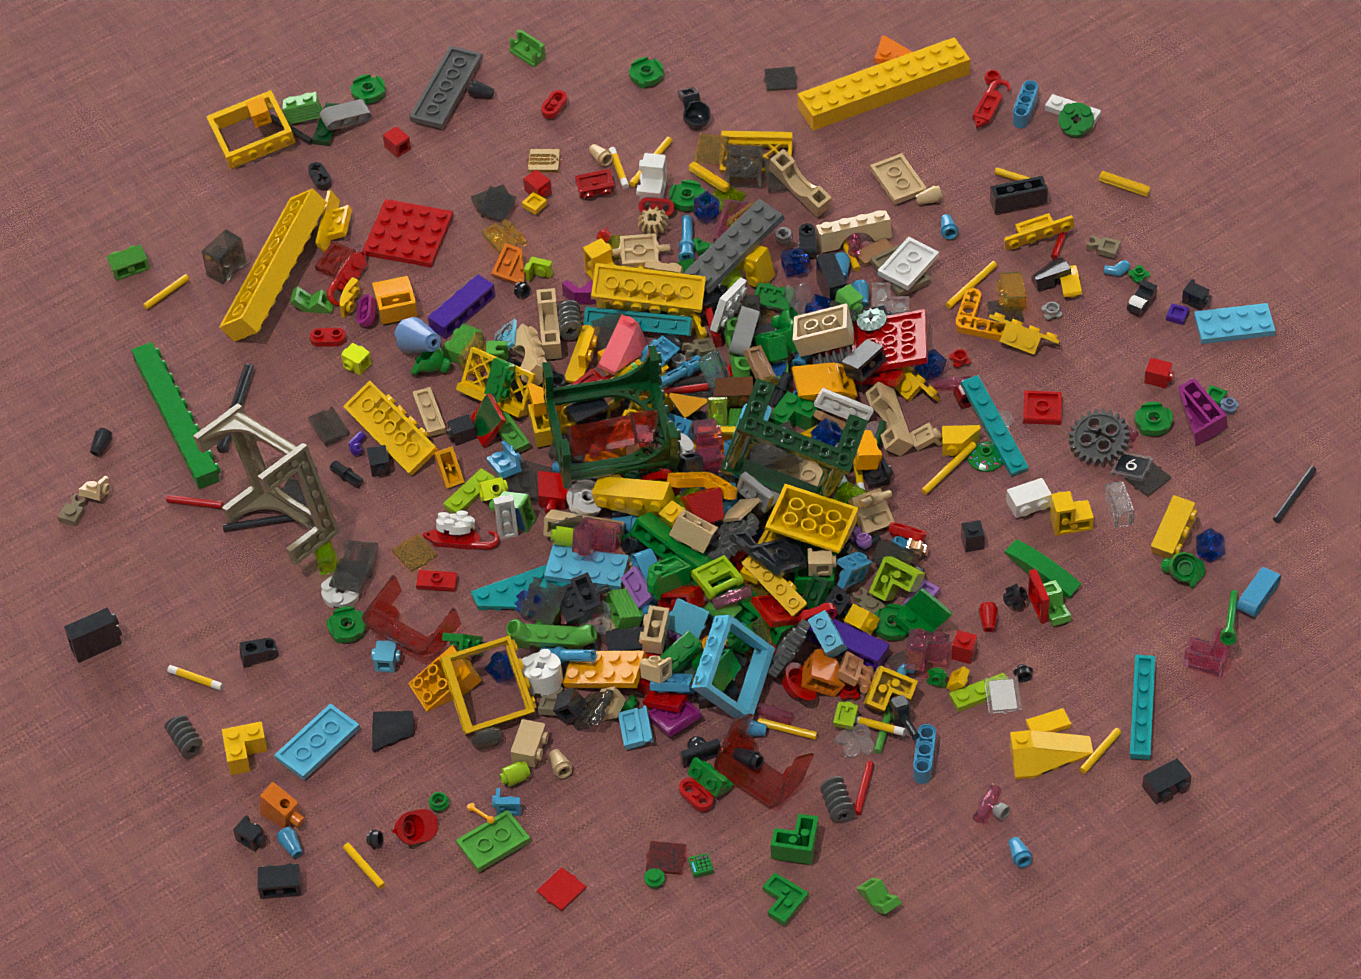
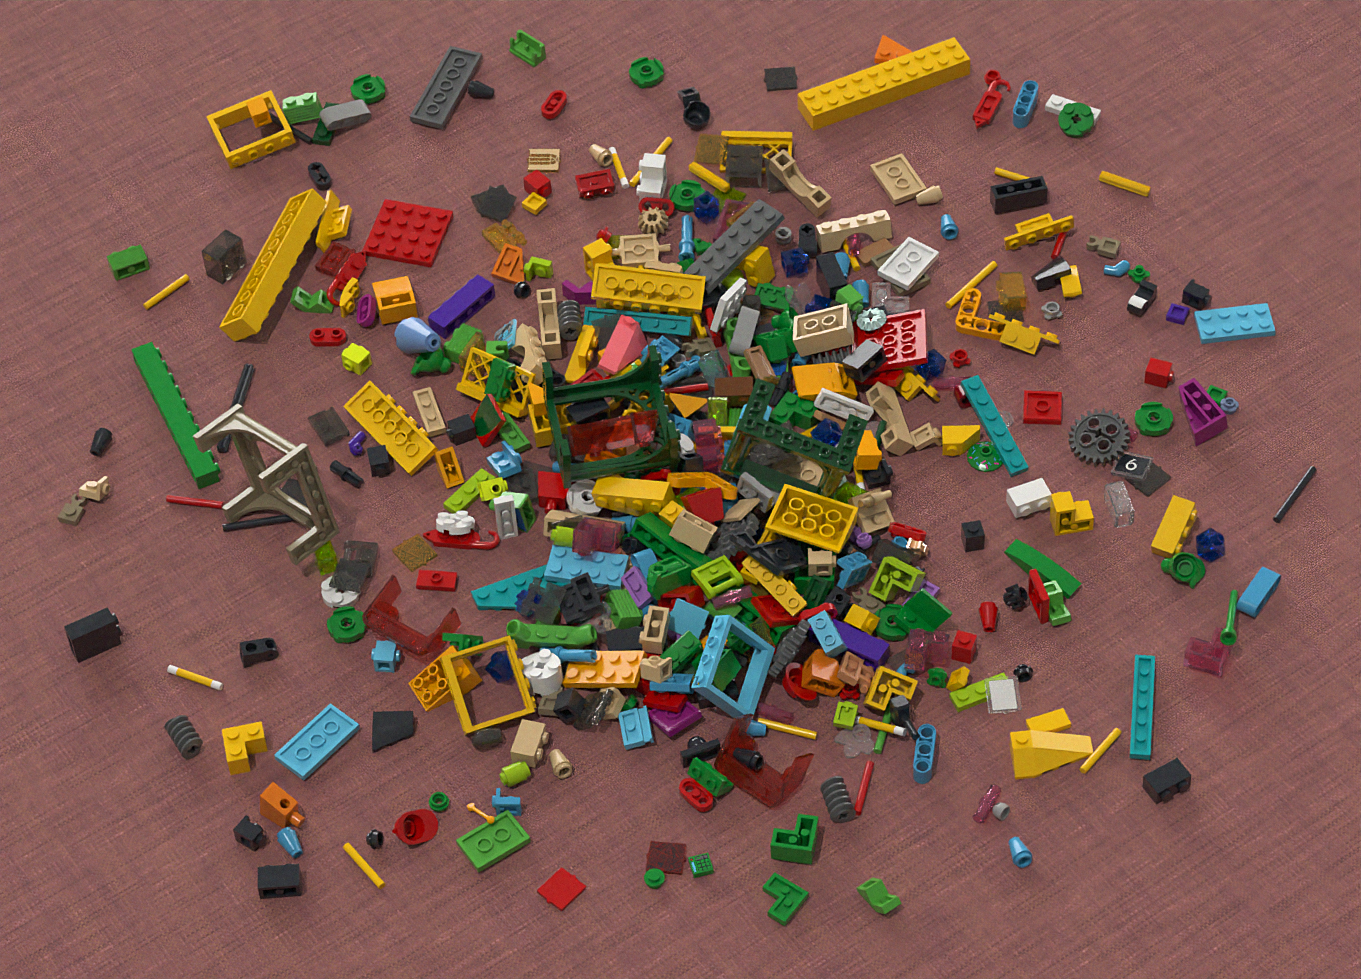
red brick [383,126,411,158] -> none
yellow bar [921,442,977,495] -> none

